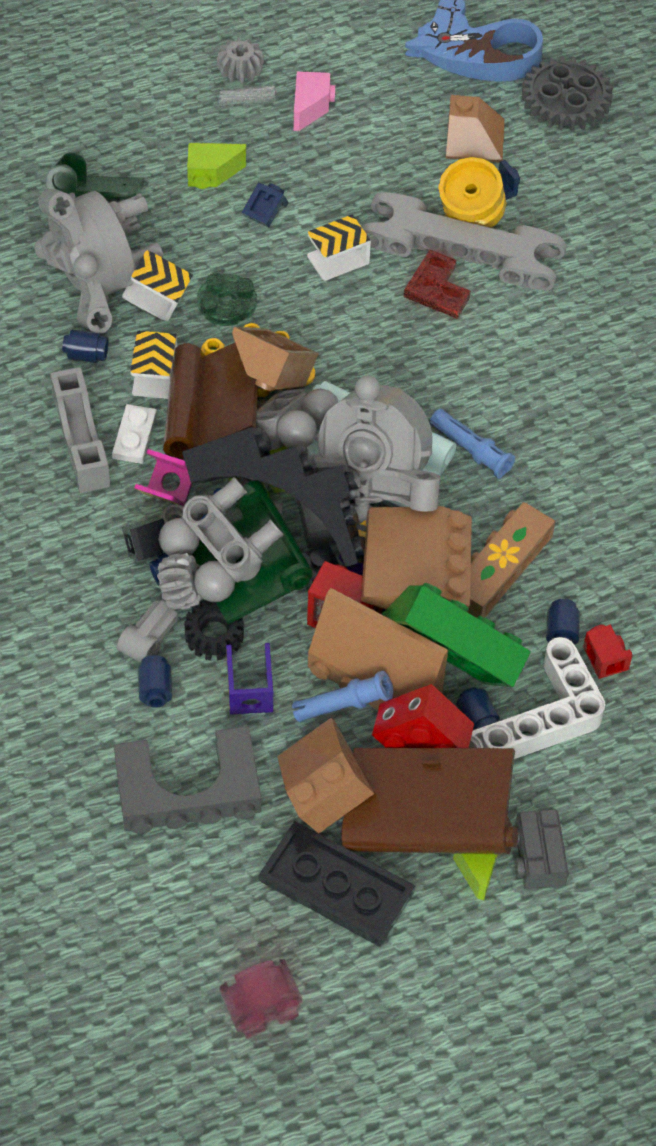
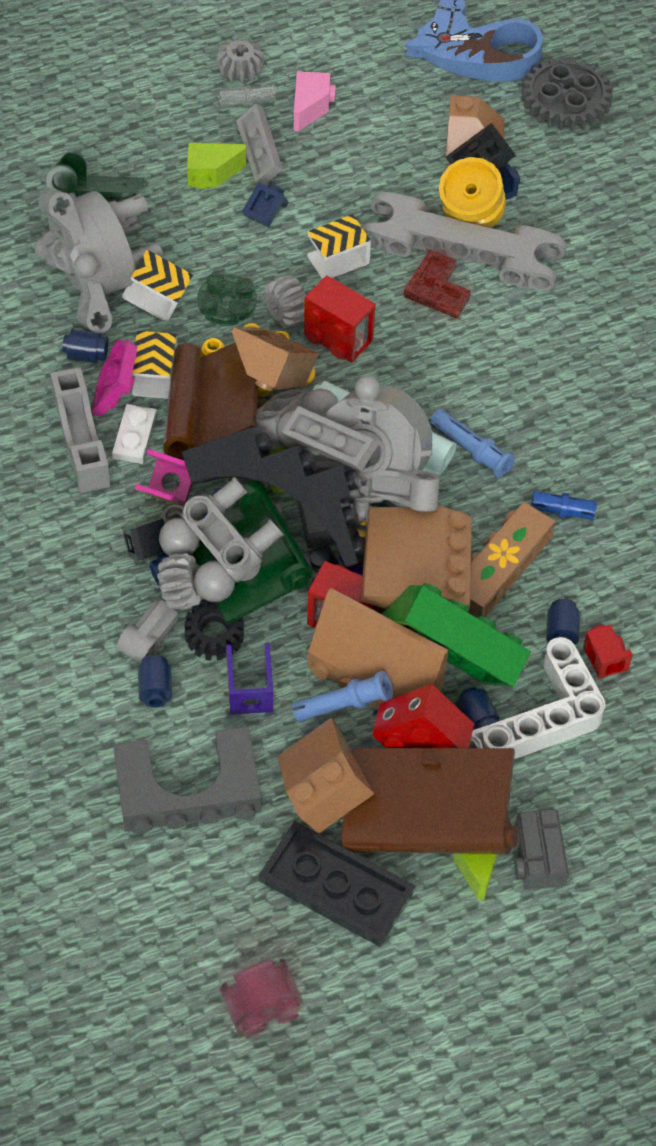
none -> dark pink plate [91,339,137,416]
none -> light grey plate [236,103,283,185]
none -> light grey gear [263,275,306,328]
none -> light grey plate [281,406,378,472]
none -> red piece [304,275,376,363]
none -> black plate [445,123,516,169]
none -> blue pin [531,490,597,521]

